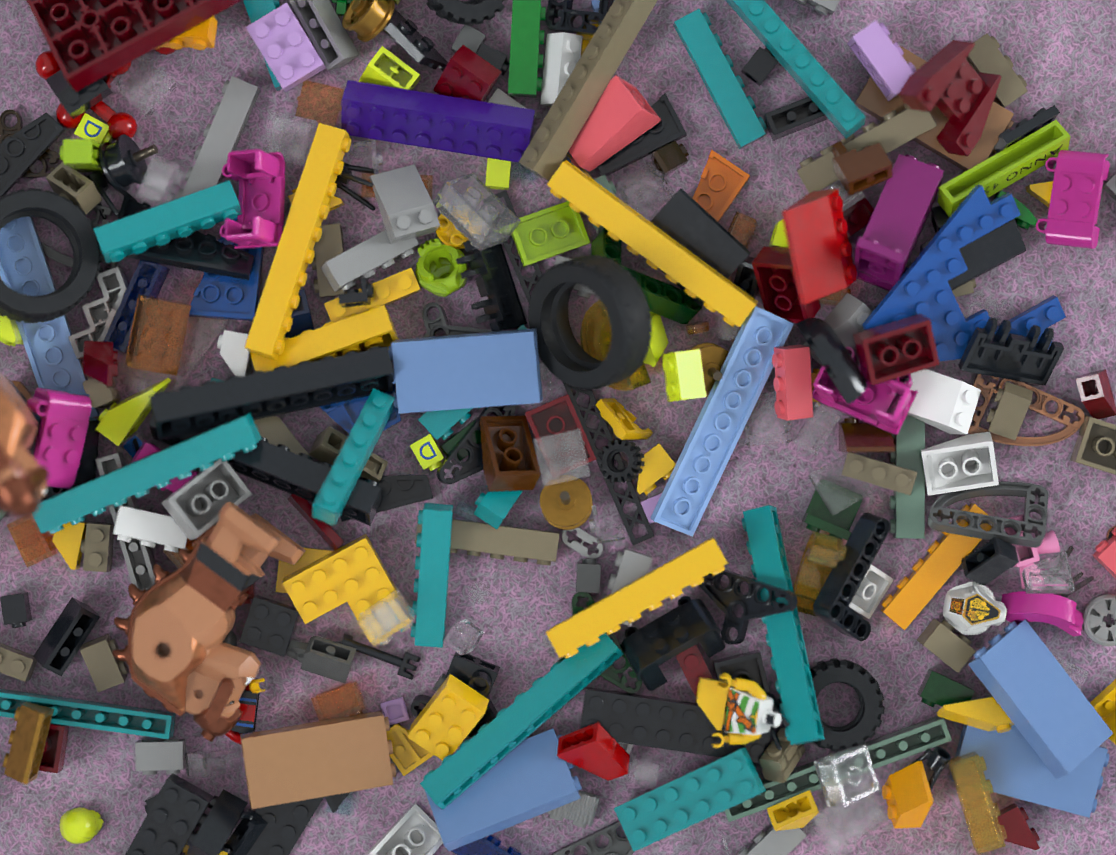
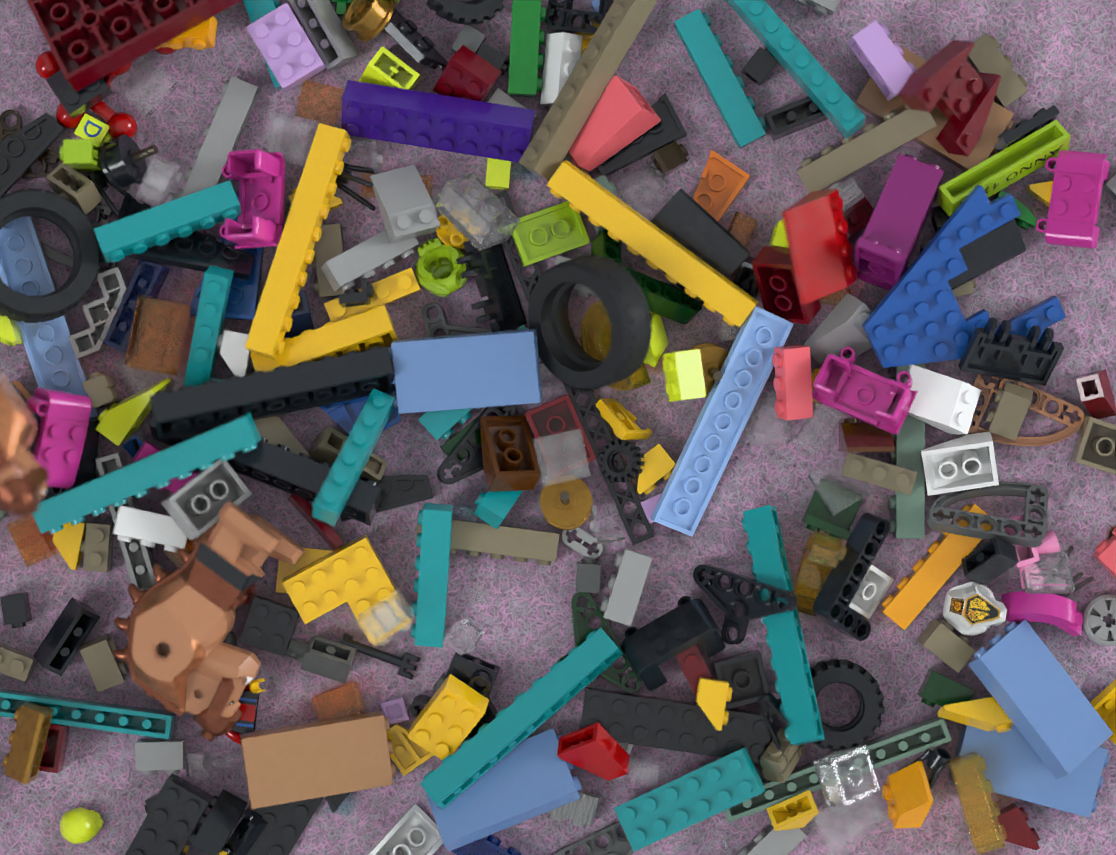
dark red slope [83,341,118,386] -> none
neon yellow brick [410,434,445,471] -> none
yellow brick [546,537,727,659] -> none
clear orange tile [685,321,710,335] -> none
torso [712,673,782,748] -> none
black brick [796,318,867,405] -> none
reddish brown hinge [832,141,892,196] -> none
dark red brick [853,314,940,385] -> none
none -> teal brick [184,265,234,387]

